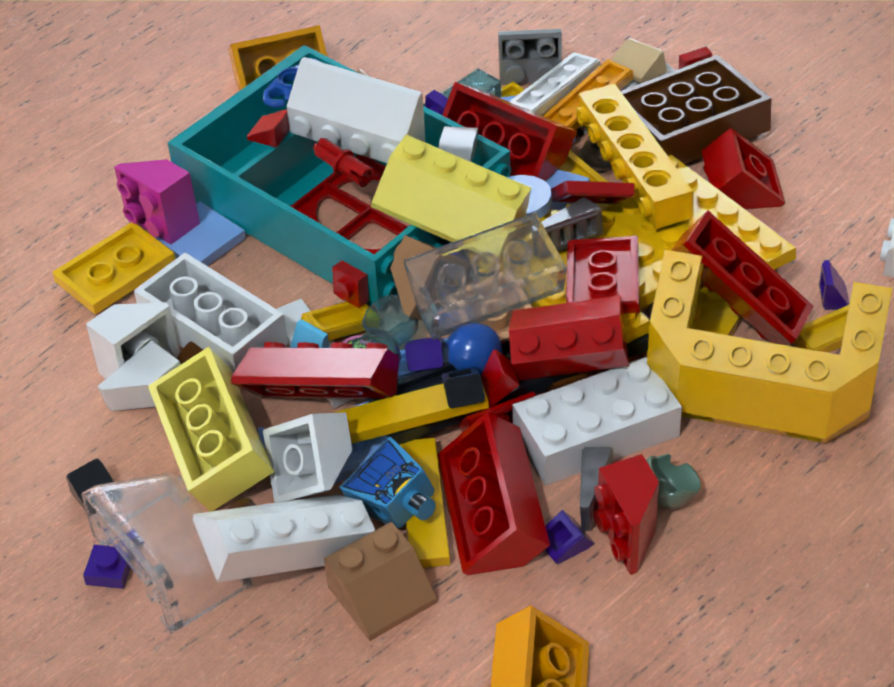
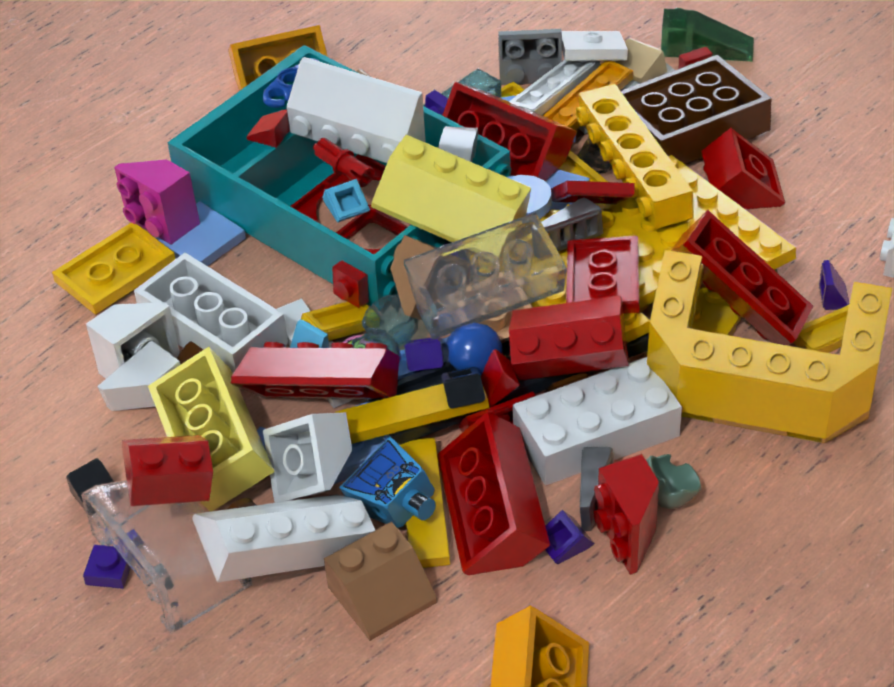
none -> red slope [122,435,213,506]
none -> medium azure slope [322,179,370,223]
none -> white plate [561,31,628,61]
none -> clear green slope [661,8,754,62]

